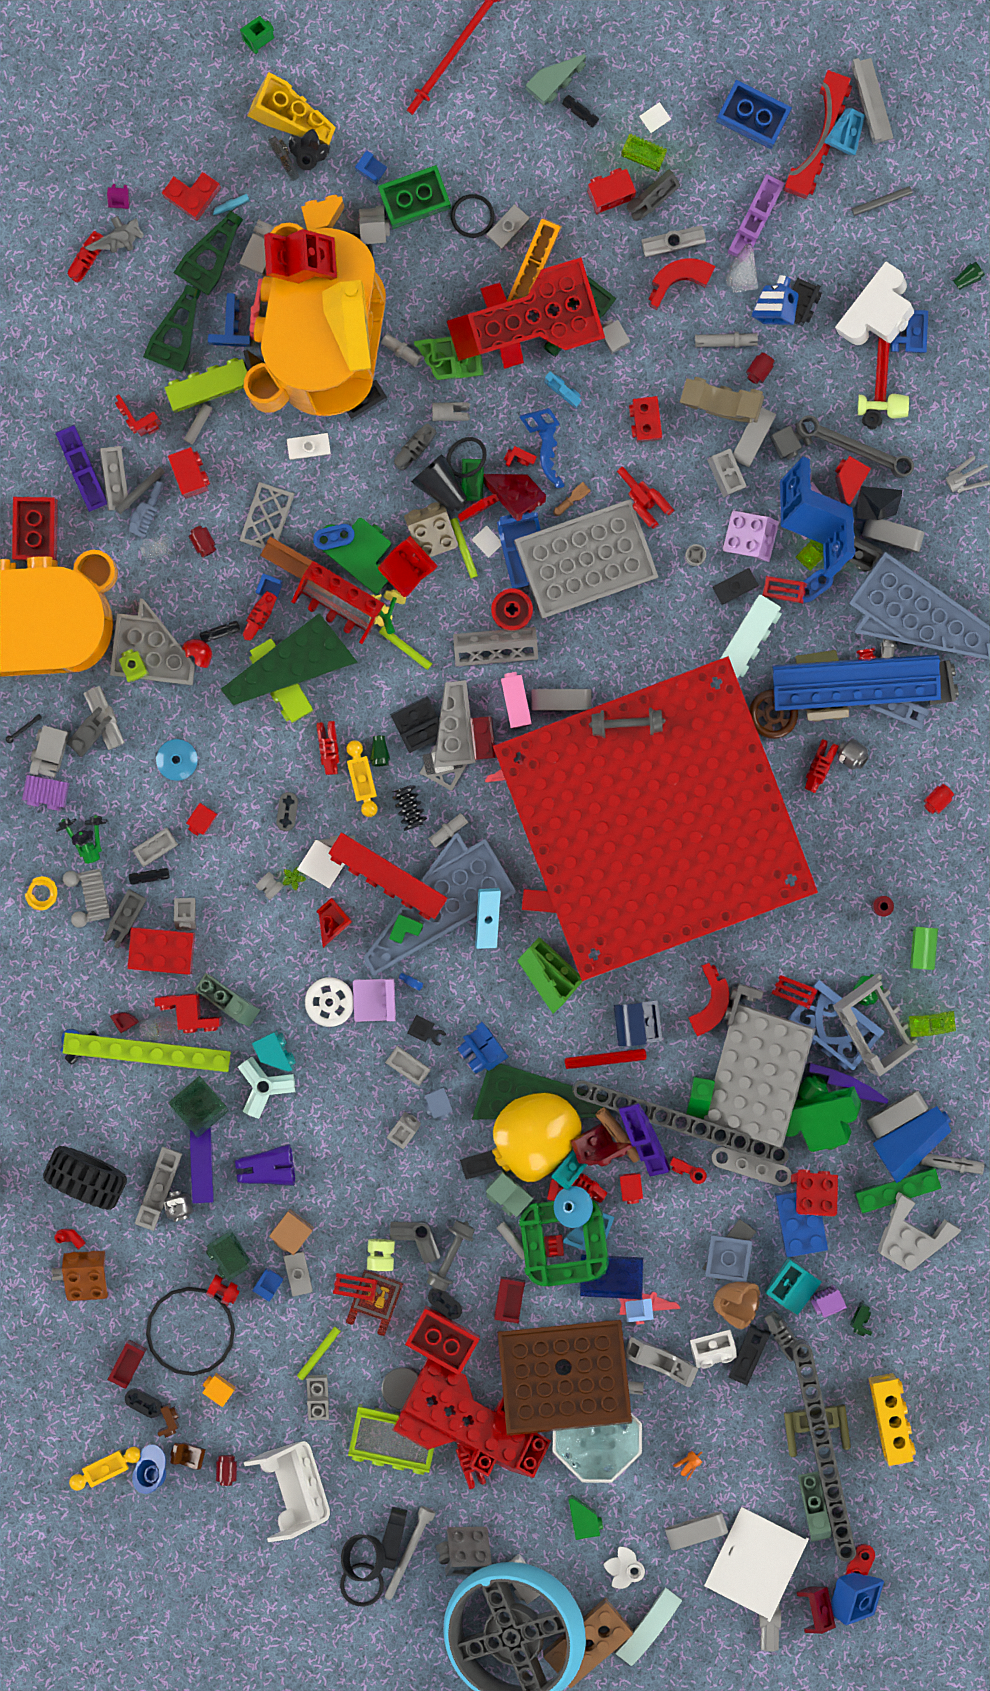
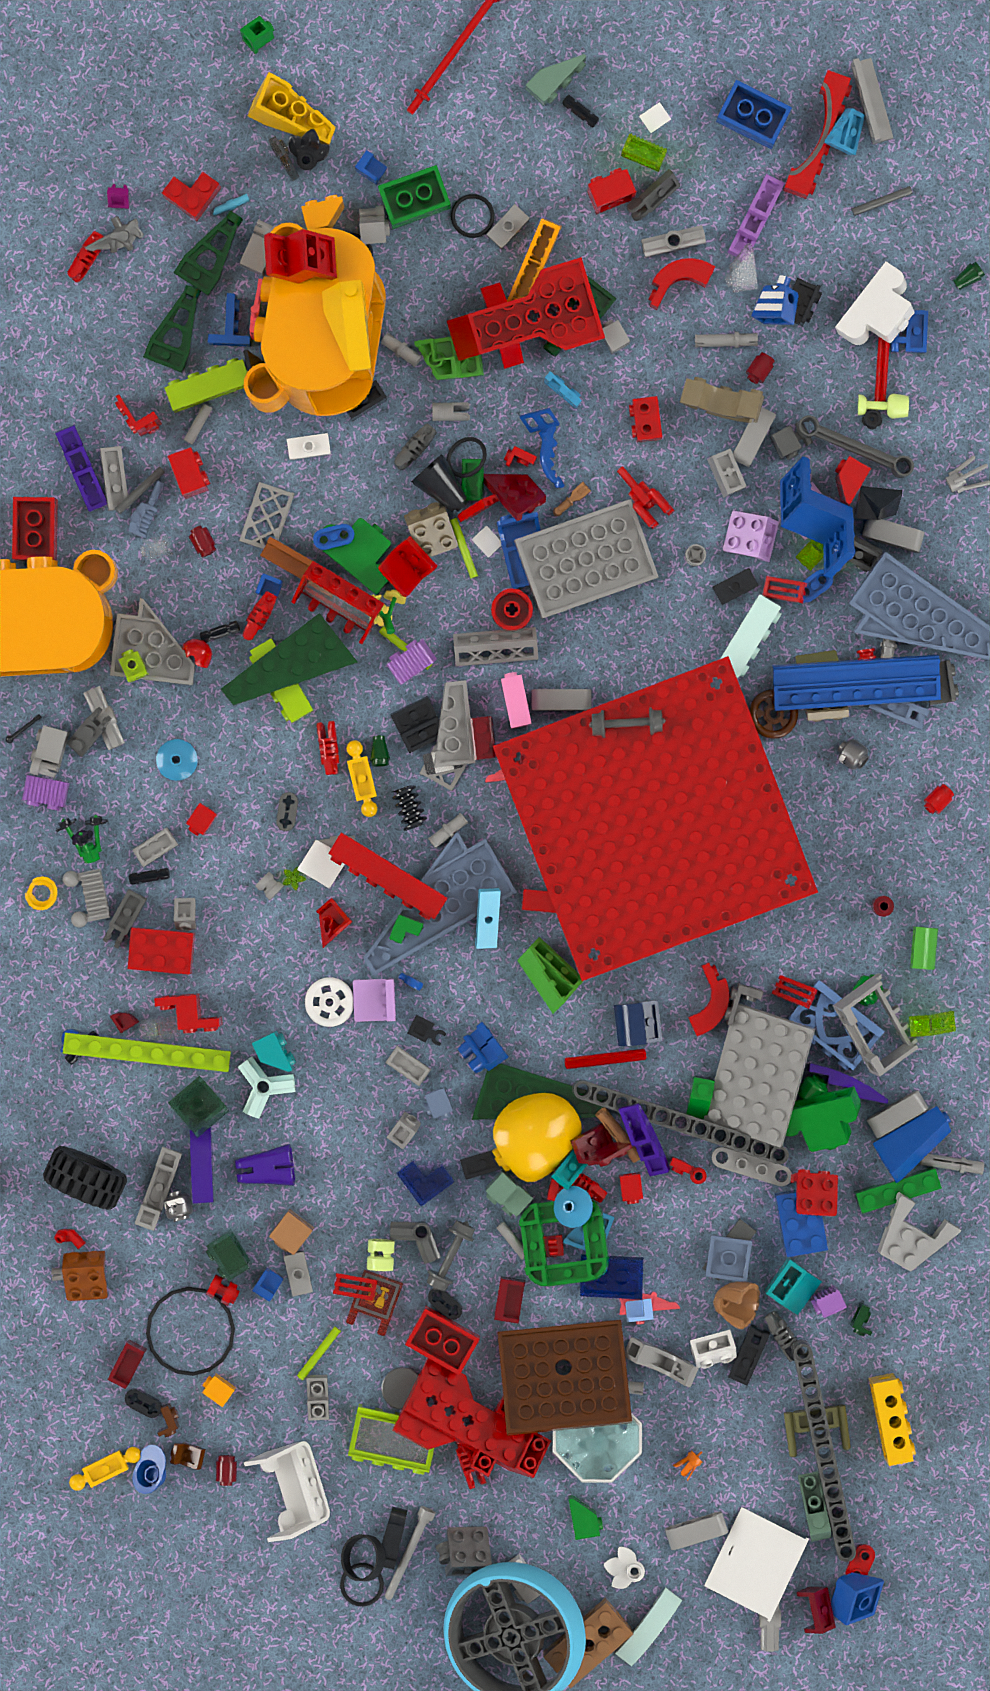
sand green slope [194,973,260,1027] -> none
red hinge [805,739,839,793] -> none
none -> medium lavender brick [387,639,437,685]
none -> clear blue brick [396,1159,455,1206]

